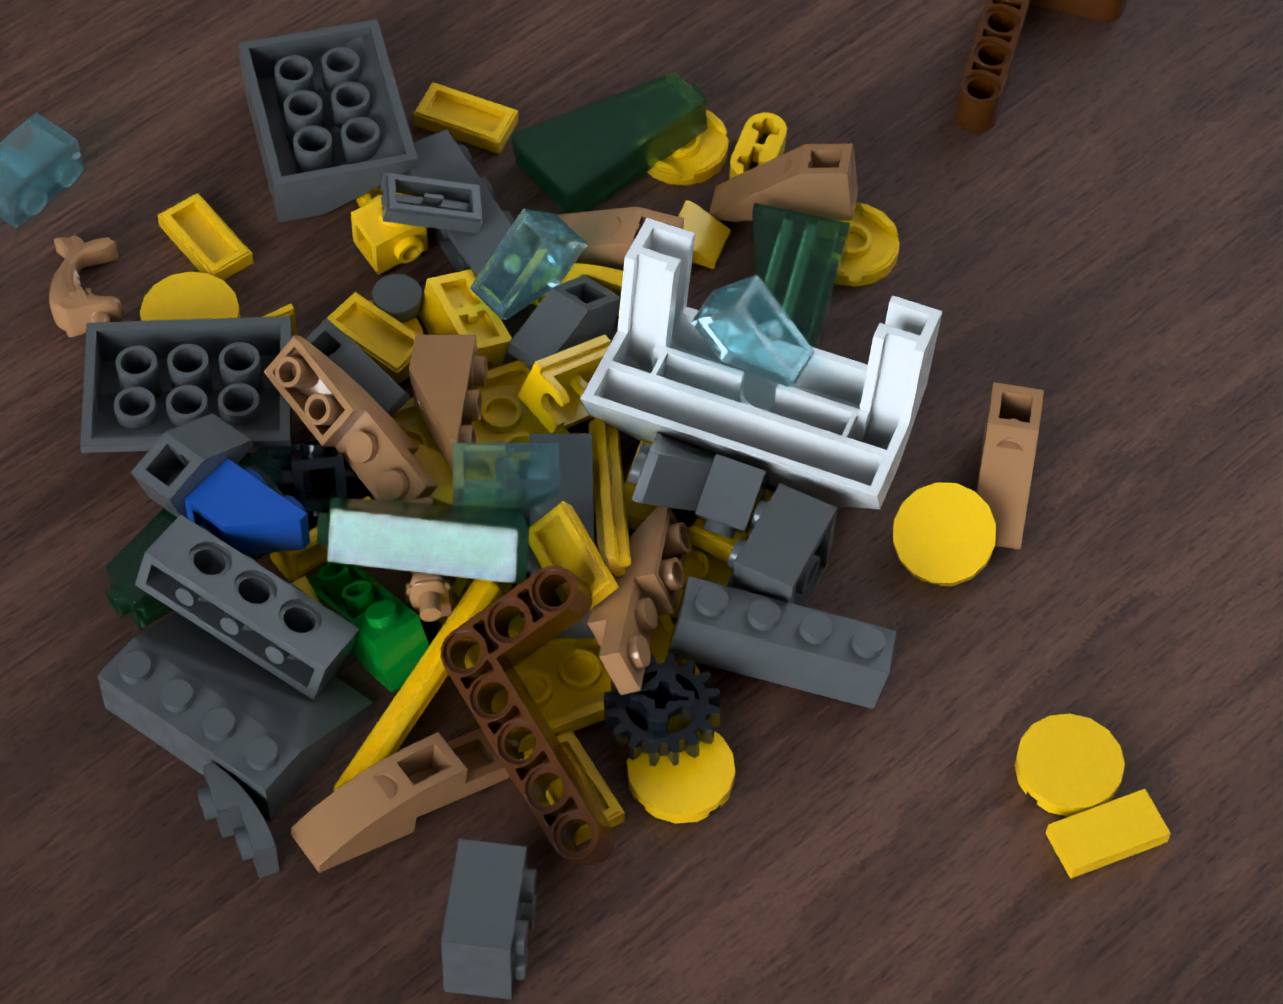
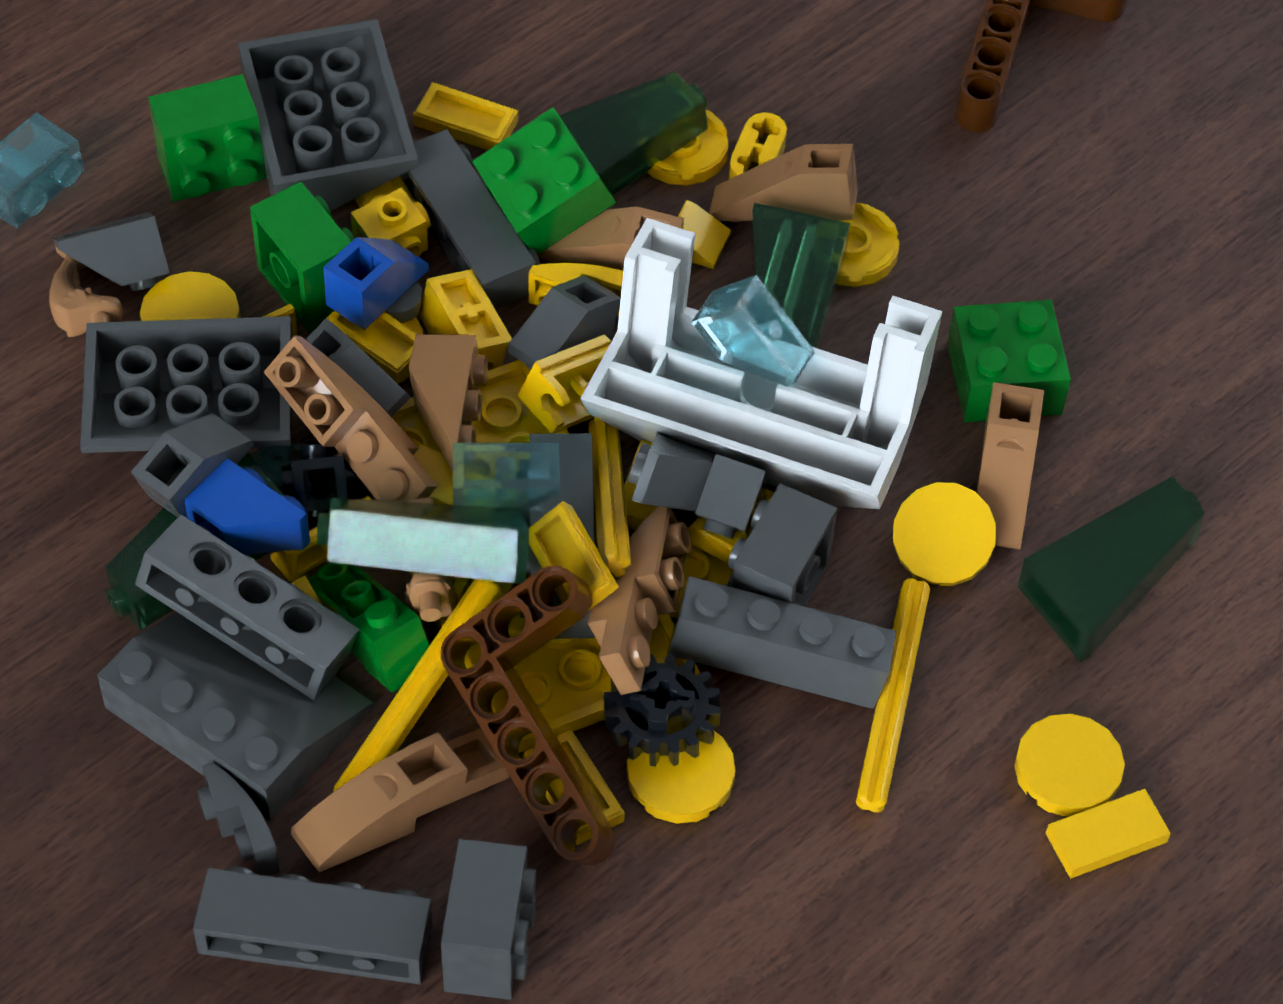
yellow tile [157,193,254,280] -> none
dark grey tile [380,172,483,234] -> none
clear light blue slope [469,208,588,320] -> none
none -> dark grey slope [53,212,170,291]
none -> green brick [148,74,266,202]
none -> dark grey brick [193,866,433,985]
none -> green brick [250,181,355,333]
none -> blue slope [323,237,429,330]
none -> green brick [472,107,617,255]
none -> yellow axle [856,578,930,813]
none -> green brick [947,299,1071,422]
none -> clear green slope [1018,476,1205,662]

